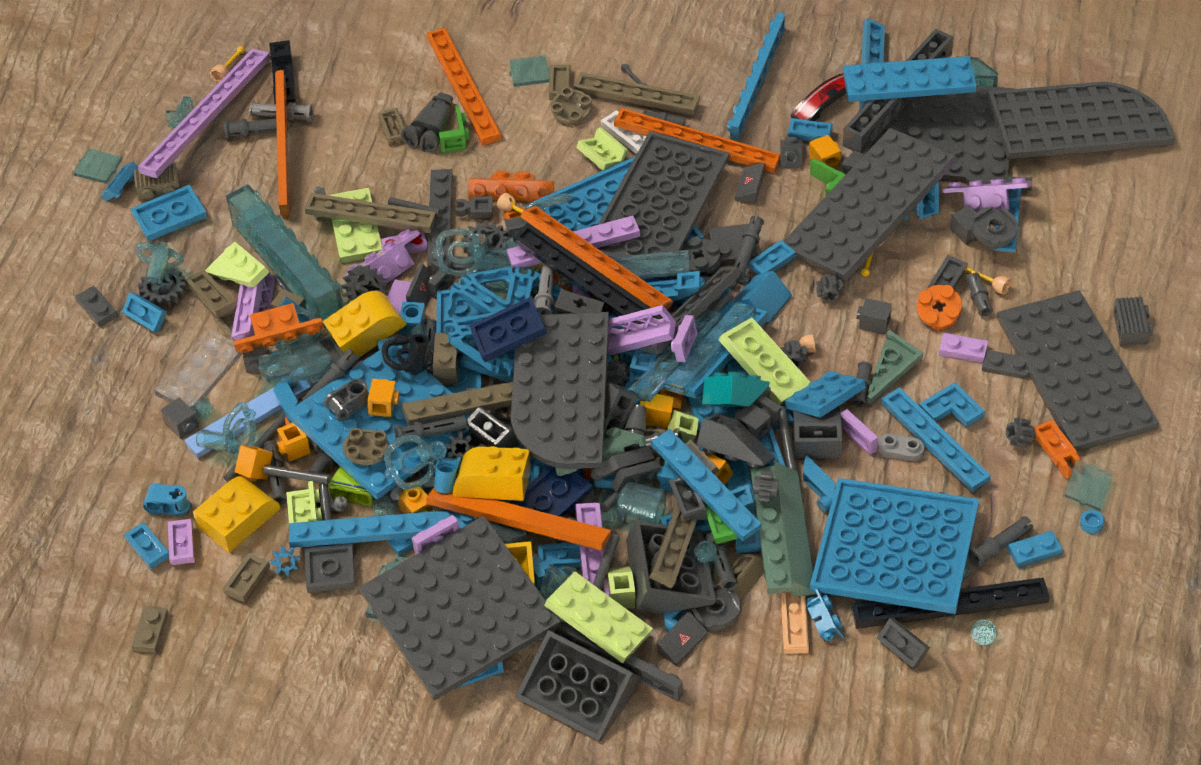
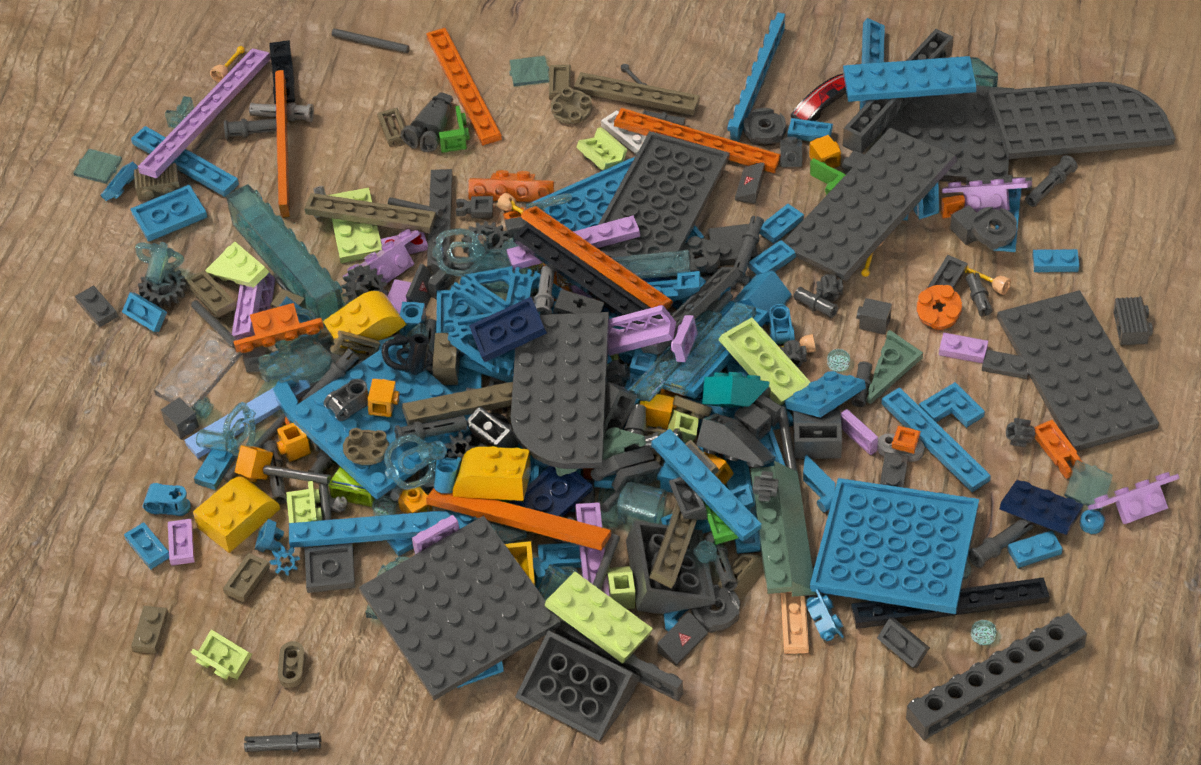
none -> dark azure plate [131,126,239,197]
none -> dark grey bar [191,300,237,349]
none -> yellowish green bracket [191,630,252,680]
none -> dark azure plate [194,444,237,490]
none -> dark grey pin [244,732,322,753]
none -> dark azure tile [255,519,284,552]
none -> dark tan plate [278,641,305,688]
none -> dark tan tile [330,330,380,361]
none -> dark grey bar [332,28,410,53]
none -> dark tan plate [673,395,712,420]
none -> dark grey plate [744,108,786,145]
none -> dark azure plate [760,204,804,244]
none -> dark azure piece [769,304,795,345]
none -> dark grey pin [794,287,838,318]
none -> clear light blue tile [827,349,850,372]
none -> dark grey plate [880,452,908,488]
none -> orange tile [892,426,921,454]
none -> dark grey brick [906,612,1087,741]
none -> orange tile [941,195,965,218]
none -> dark blue plate [999,480,1084,535]
none -> dark grey pin [1025,155,1078,207]
none -> dark azure plate [1032,249,1079,272]
none -> lavender bracket [1088,472,1180,524]

